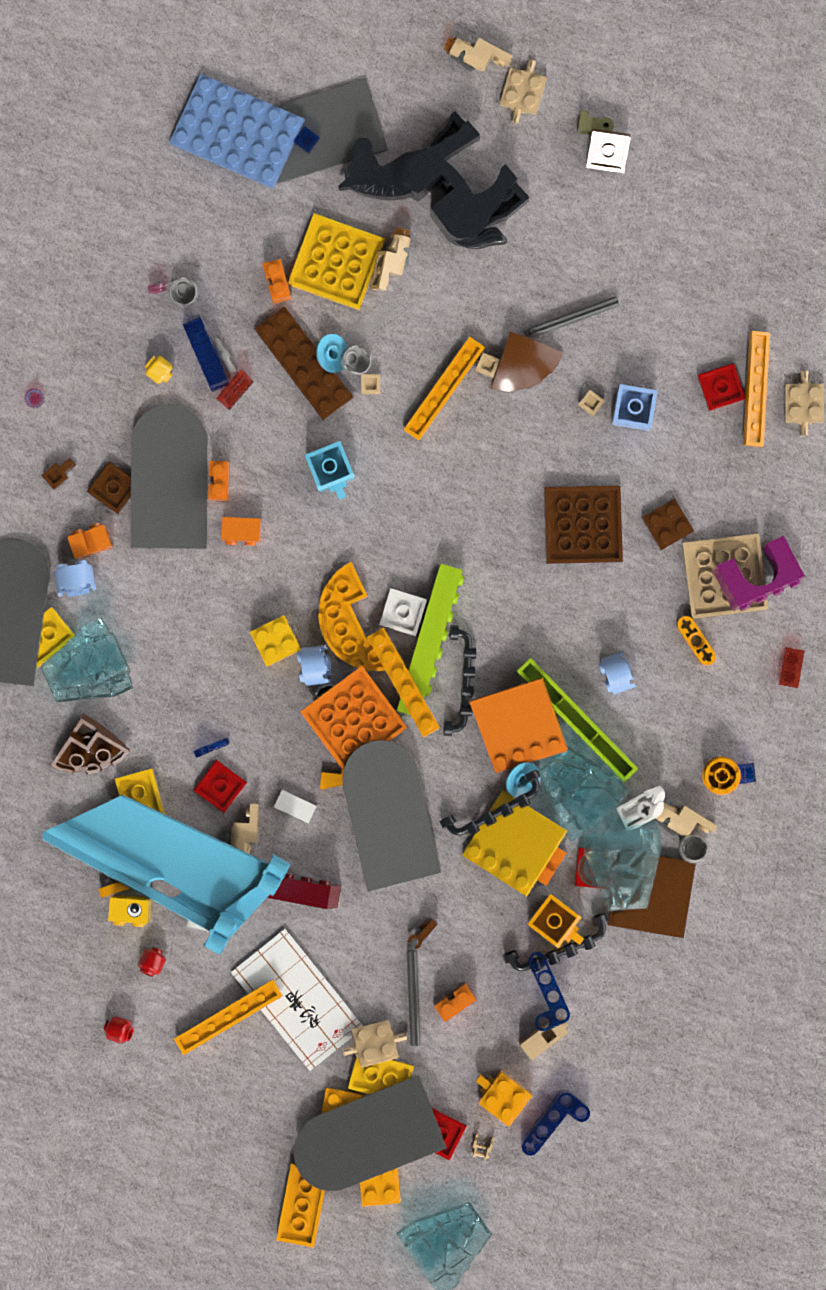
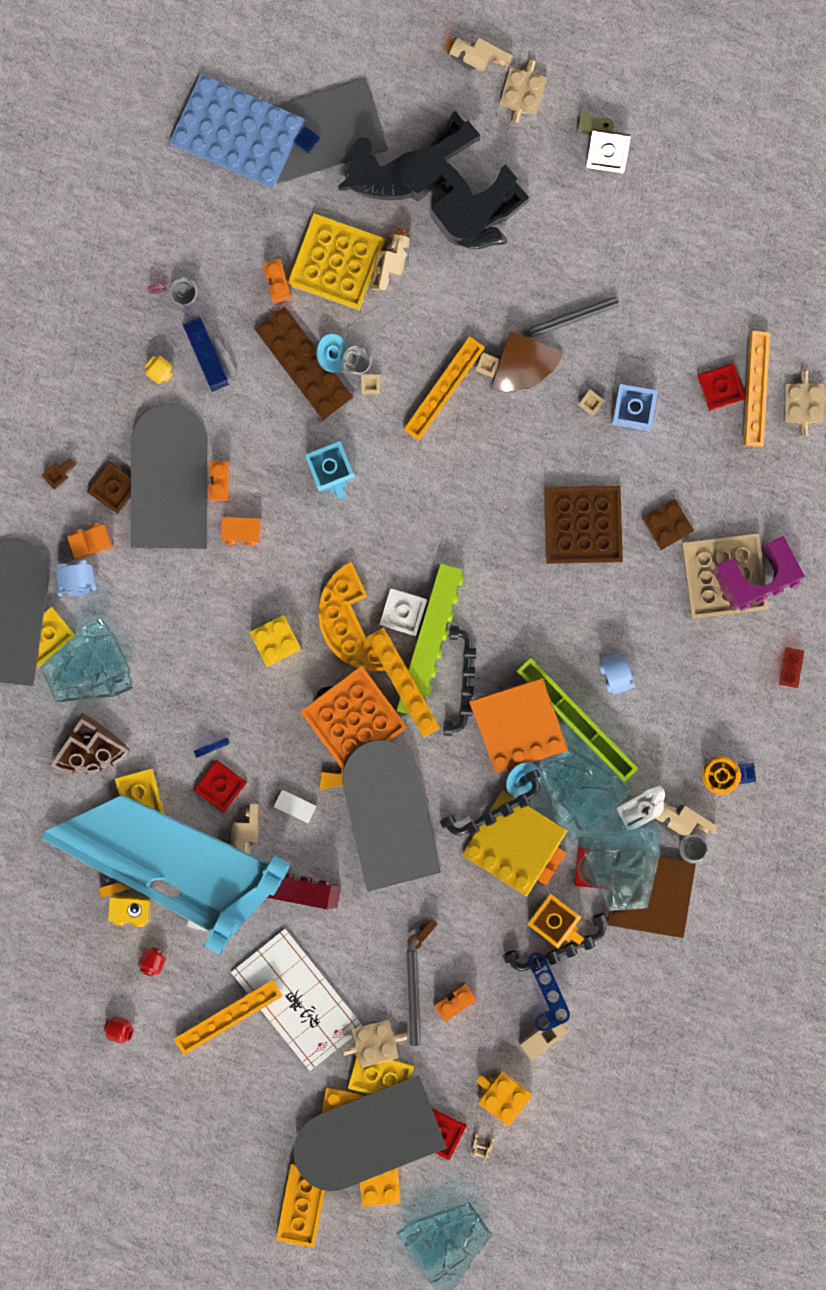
clear pink tile [24,388,45,408] -> none
clear red plate [216,370,254,410] -> none
light blue brick [297,645,331,686] -> none
clear blue beam [521,1090,590,1156] -> none
light orange beam [676,616,716,666] -> none

